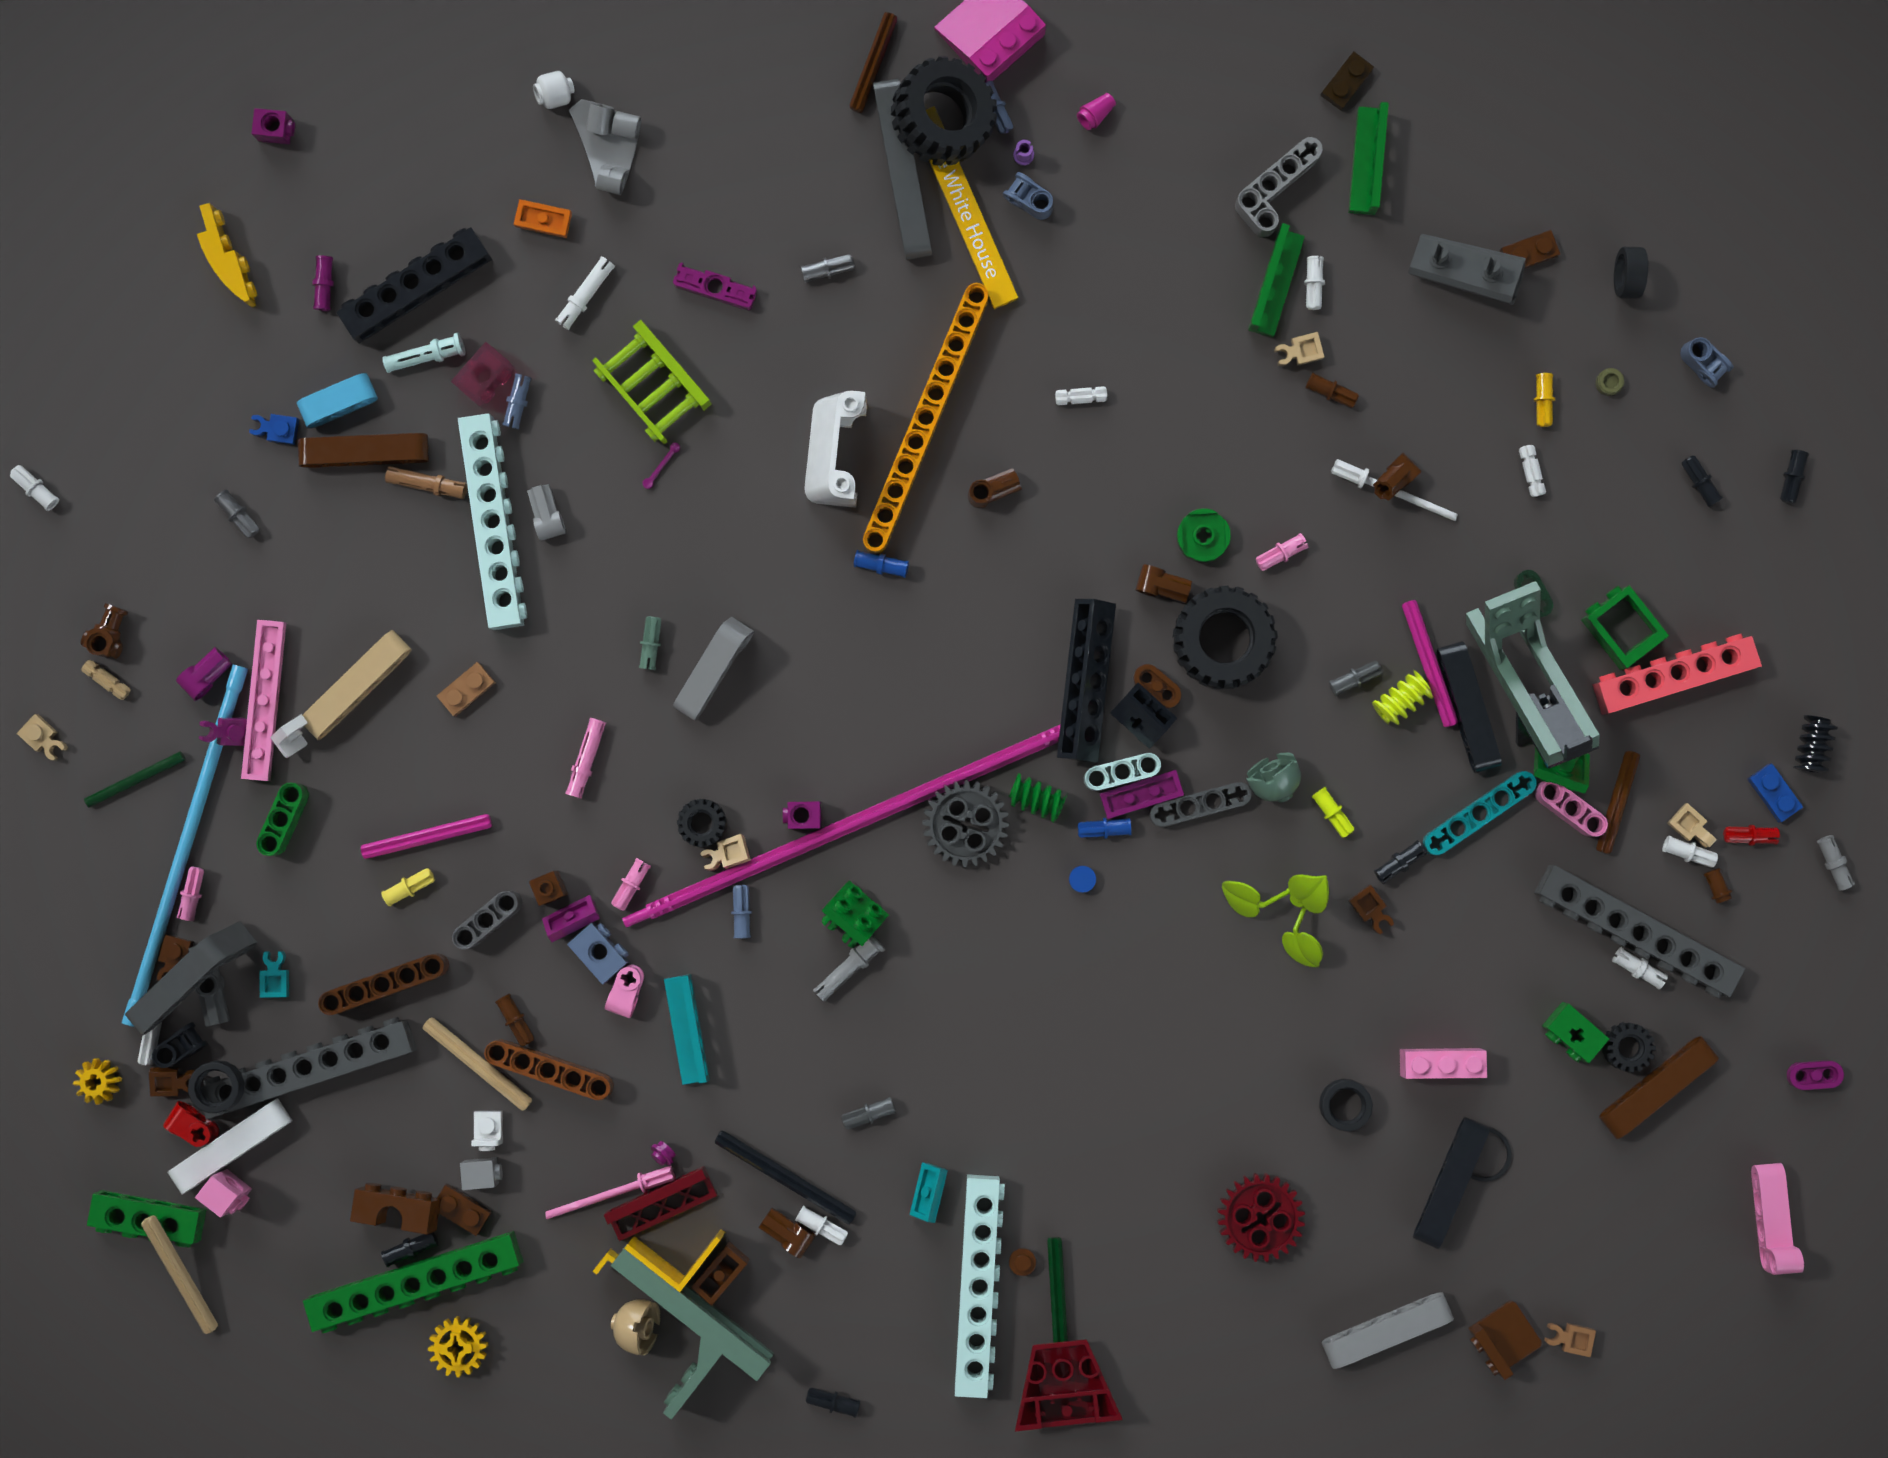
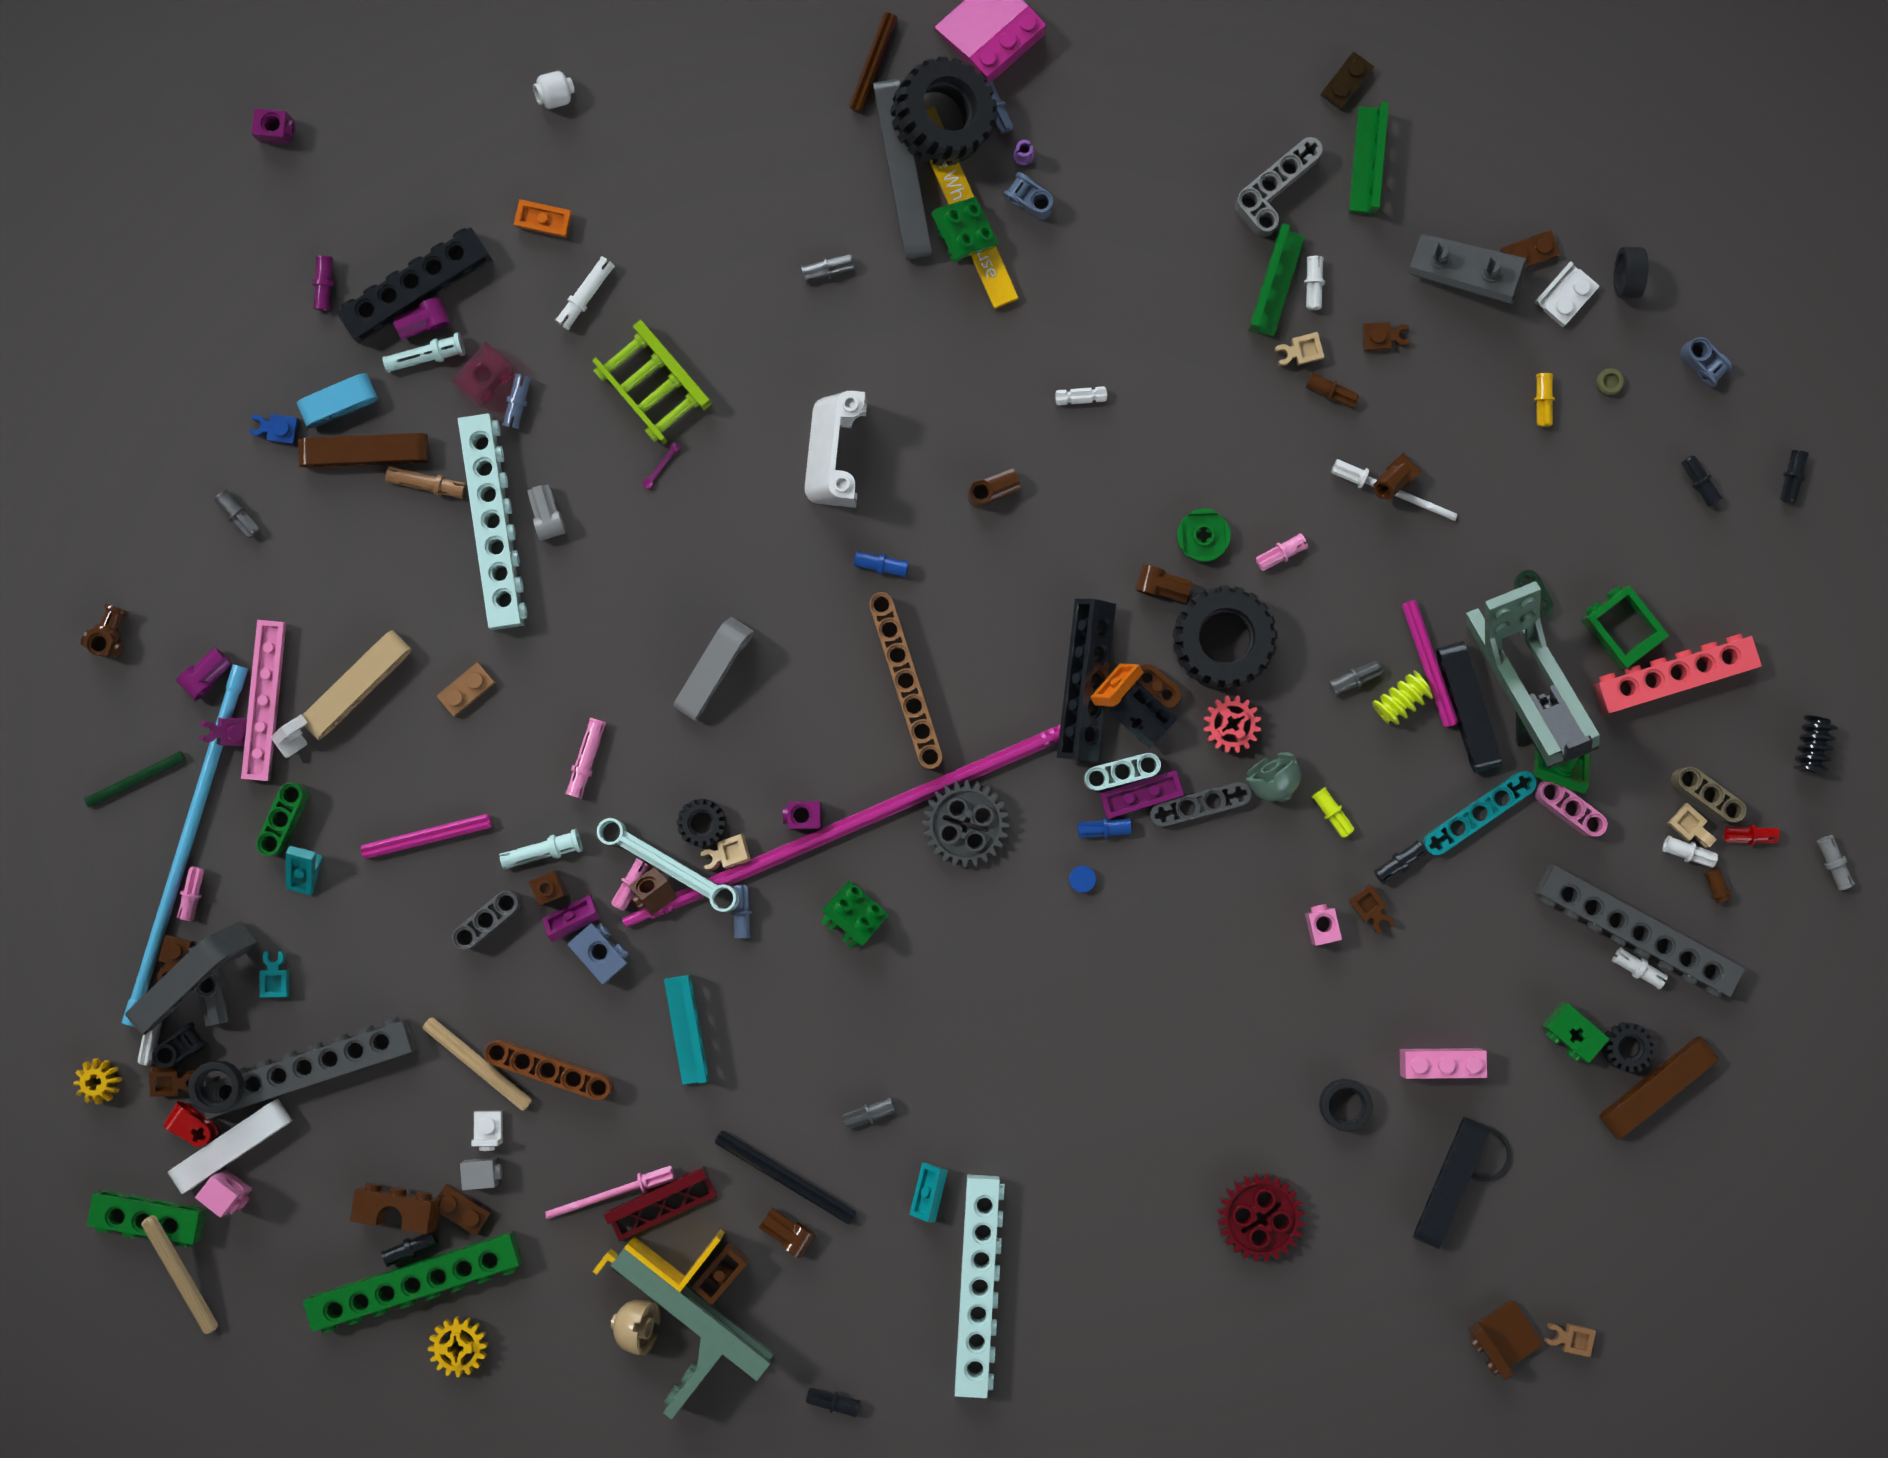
white axle [10,465,59,511] -> none
tan plate [17,714,68,761] -> none
tan axle [81,660,131,700] -> none
yellow slope [197,203,257,307] -> none
reddish brown beam [318,953,449,1015] -> none
light yellow axle [381,868,435,907] -> none
reddish brown axle [495,993,534,1046] -> none
light grey panel [569,99,641,195] -> none
bright pink piece [605,964,644,1018] -> none
sand green axle [639,616,661,670] -> none
magenta plate [651,1141,676,1166] -> none
magenta piece [673,263,757,310] -> none
white axle [795,1205,848,1245] -> none
light grey pin [813,935,886,1002] -> none
light orange beam [863,283,988,554] -> none
green piece [1008,773,1068,823] -> none
reddish brown plate [1009,1248,1036,1276] -> none
dark red wedge [1015,1339,1123,1432] -> none
dark green axle [1047,1237,1068,1343] -> none
dark pink cone [1077,93,1116,130] -> none
lime plant [1222,874,1329,967] -> none
light grey beam [1322,1292,1454,1369] -> none
white axle [1519,445,1546,497] -> none
reddish brown axle [1596,751,1640,854] -> none
blue plate [1748,763,1803,822] -> none
bright pink beam [1751,1163,1804,1275] -> none
magenta plate [1787,1060,1844,1090] -> none
none -> teal slope [286,846,322,896]
none -> magenta piece [393,297,450,340]
none -> light aqua pin [499,829,583,870]
none -> light aqua piece [597,818,739,912]
none -> reddish brown brick [629,867,677,916]
none -> medium nougat beam [869,592,942,770]
none -> green plate [931,197,999,262]
none -> orange plate [1090,664,1144,707]
none -> coral gear [1203,696,1261,753]
none -> bright pink brick [1305,904,1342,946]
none -> reddish brown plate [1362,322,1410,352]
none -> white plate [1534,261,1599,327]
none -> dark tan beam [1671,767,1746,823]

